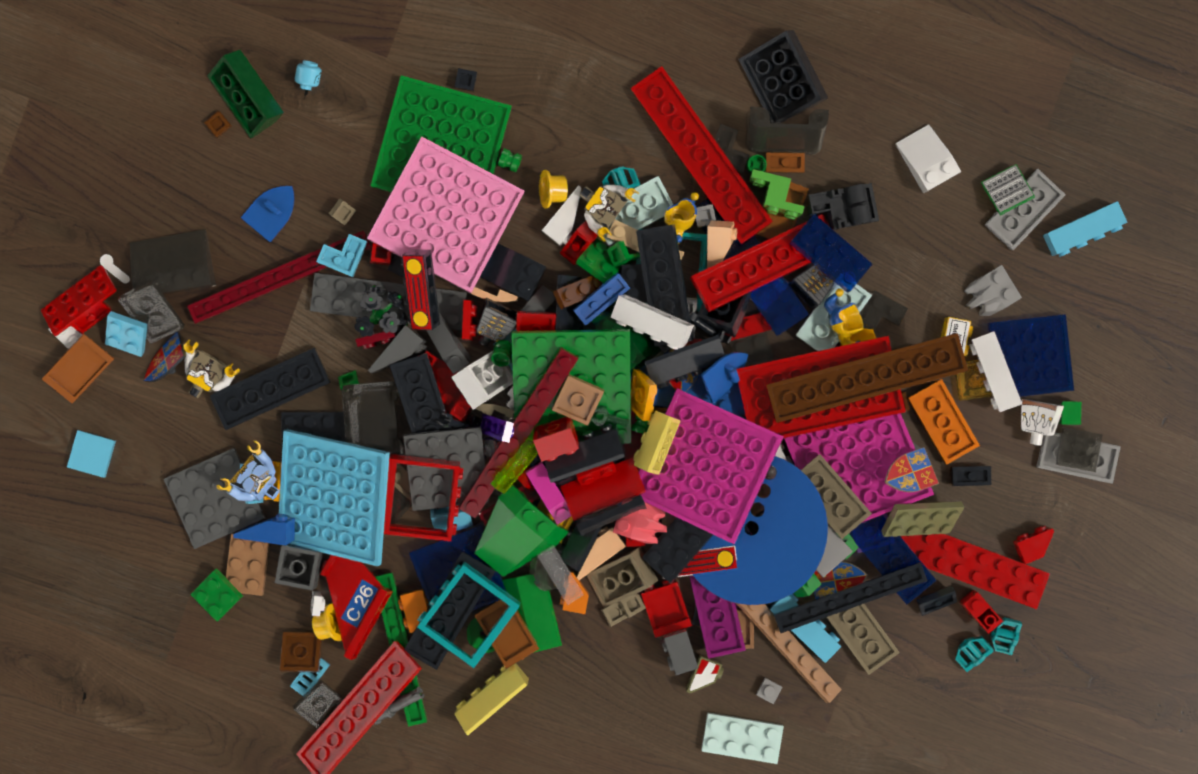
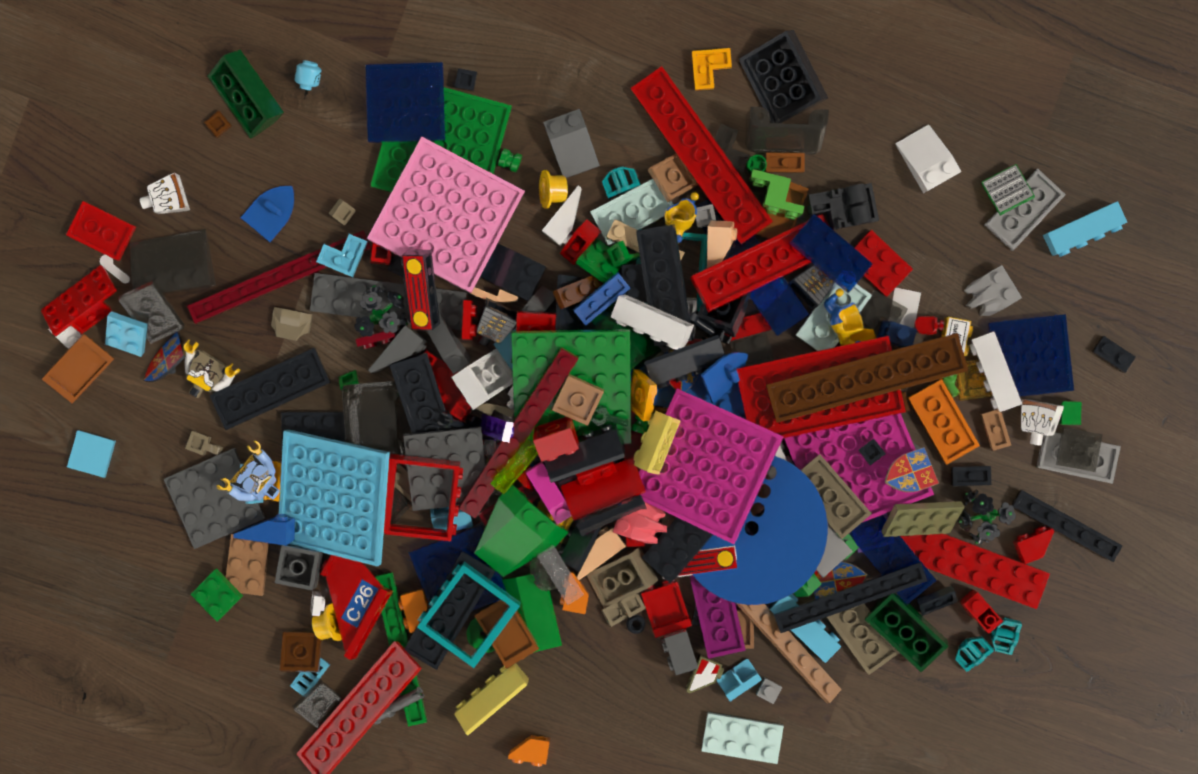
green wheel [491,340,512,367] -> none
torso [579,185,639,242] -> none
none -> red plate [66,201,136,261]
none -> torso [140,173,190,214]
none -> dark tan plate [185,431,223,455]
none -> dark tan slope [271,307,313,341]
none -> clear blue plate [366,62,446,143]
none -> orange slope [508,735,550,766]
none -> dark grey slope [543,109,600,178]
none -> black plate [626,614,646,634]
none -> medium nougat plate [648,154,698,203]
none -> light orange plate [692,48,732,91]
none -> medium azure panel [717,658,762,701]
none -> red plate [845,230,913,297]
none -> black plate [858,439,886,466]
none -> dark green slope [865,592,949,672]
none -> dark blue torso [877,321,917,348]
none -> white sticker [888,288,921,328]
none -> red arm [914,316,944,335]
none -> bright green arm [943,374,960,398]
none -> black plant [958,489,1016,544]
none -> medium nougat plate [980,409,1011,451]
none -> black plate [1012,489,1123,562]
none -> black plate [1092,336,1136,373]

